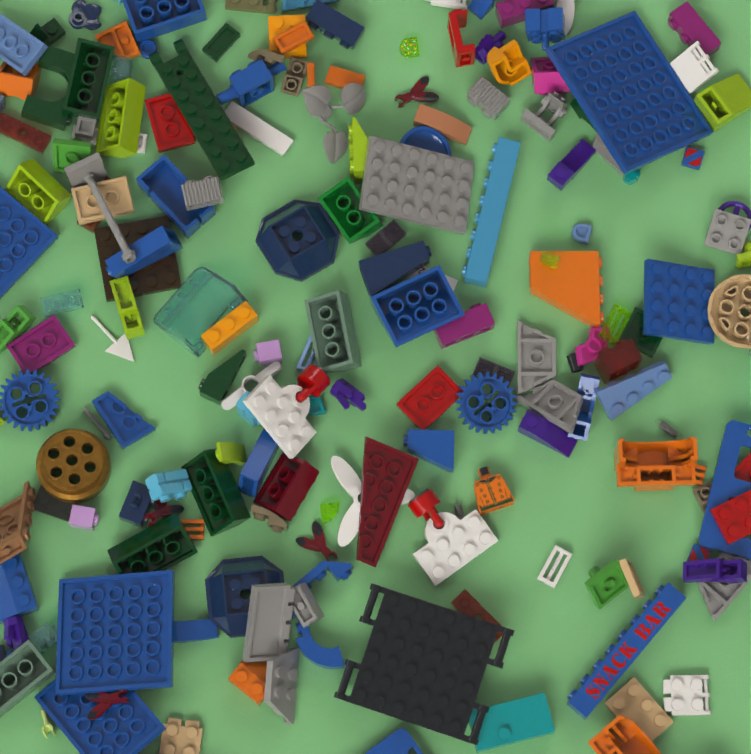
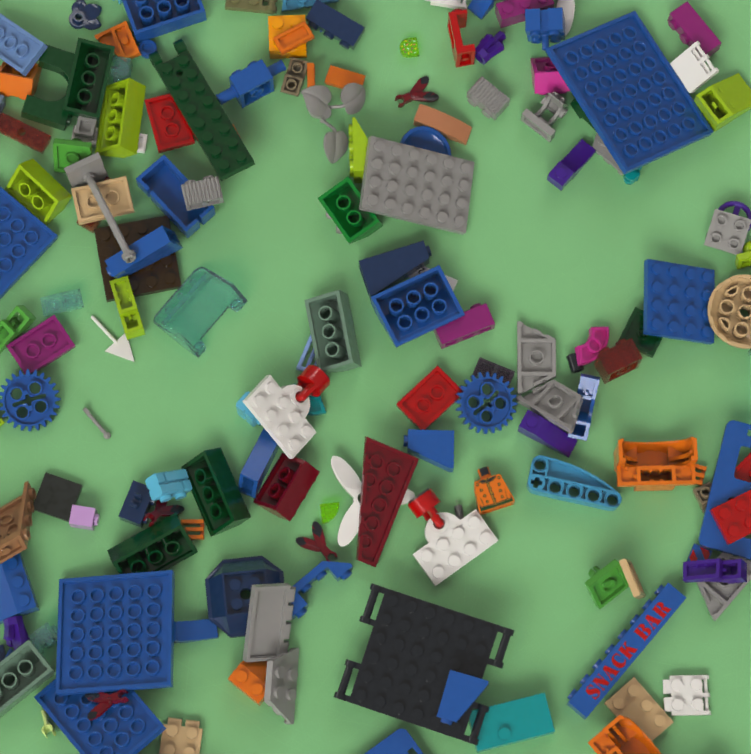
dark green slope [30,18,66,45] -> none
pearl gold wheel [36,429,111,504] -> none
blue wing [92,391,156,449] -> none
dark green slope [198,349,247,406] -> none
light orange brick [201,301,259,355] -> none
dark green tile [202,23,240,63] -> none
lime slope [215,442,247,465] -> none
white piece [221,361,282,410] -> none
white tile [225,101,294,157] -> none
dark tan slope [248,49,285,66] -> none
dark tan slope [250,504,288,533] -> none
lavender brick [253,339,283,366] -> none
dark blue piece [256,200,340,282] -> none
light grey slope [289,583,324,628] -> none
blue arch [295,619,345,669] -> none
dark purple rock [330,378,367,411] -> none
clear purple tile [365,220,406,256] -> none
clear red tile [451,589,503,643] -> none
dark azure brick [461,137,521,288] -> none
light orange brick [487,39,532,86] -> none
orange slope [529,251,604,327] -> none
white tile [537,545,572,589] -> none
clear neon green tile [540,252,560,268] -> none
medium blue tile [571,223,593,245] -> none
medium blue wing [594,361,673,421] -> none
clear neon green tile [598,304,632,346] -> none
light grey piece [655,419,682,440] -> none
blue tile [681,146,705,170] -> none
none -> blue slope [437,670,489,725]
none -> dark azure beam [527,455,622,511]

